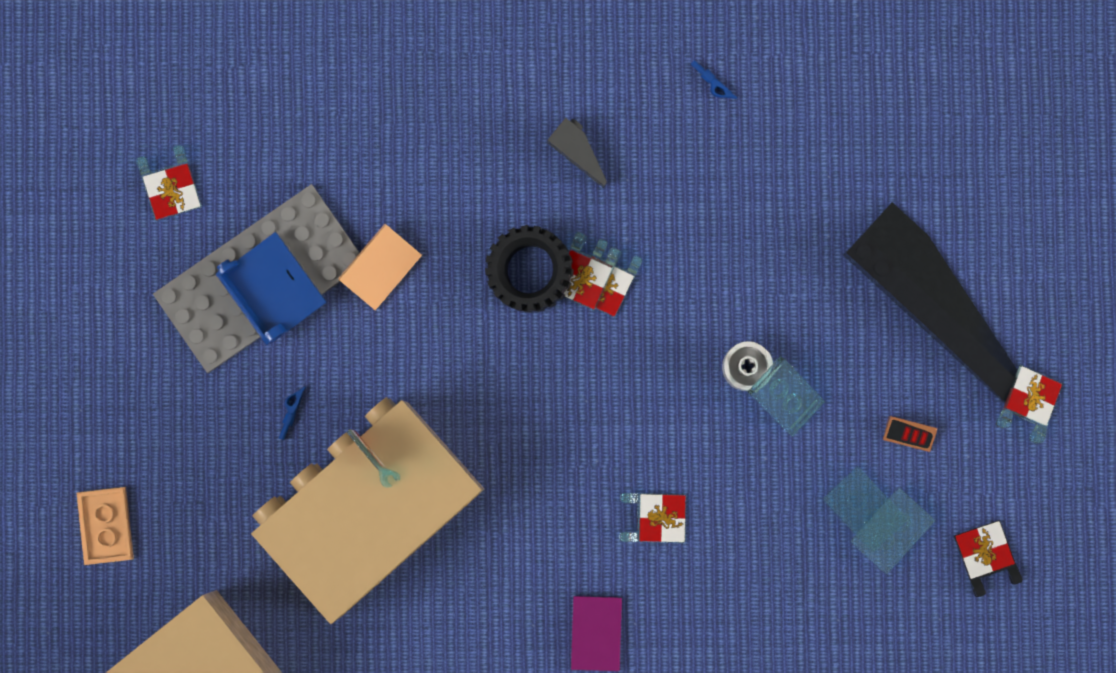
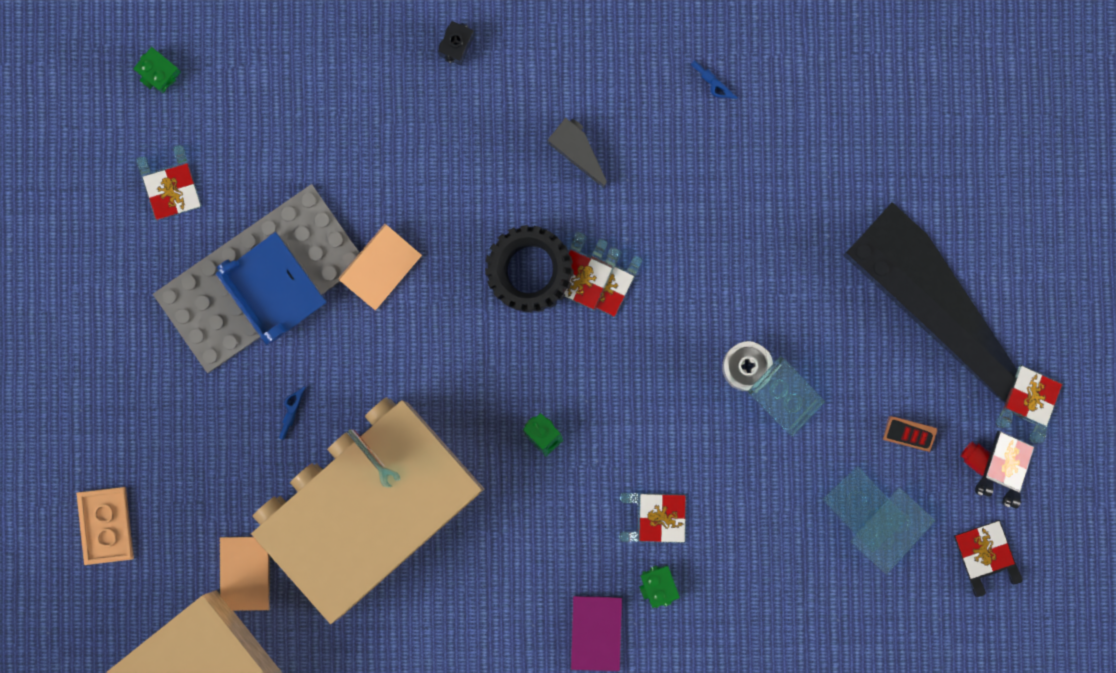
none -> green head [133,47,181,94]
none -> light nougat tile [220,537,270,611]
none -> black head [438,21,475,65]
none -> green head [523,413,563,457]
none -> green head [639,565,680,608]
none -> red brick [960,441,990,476]
none -> flag [975,431,1034,509]

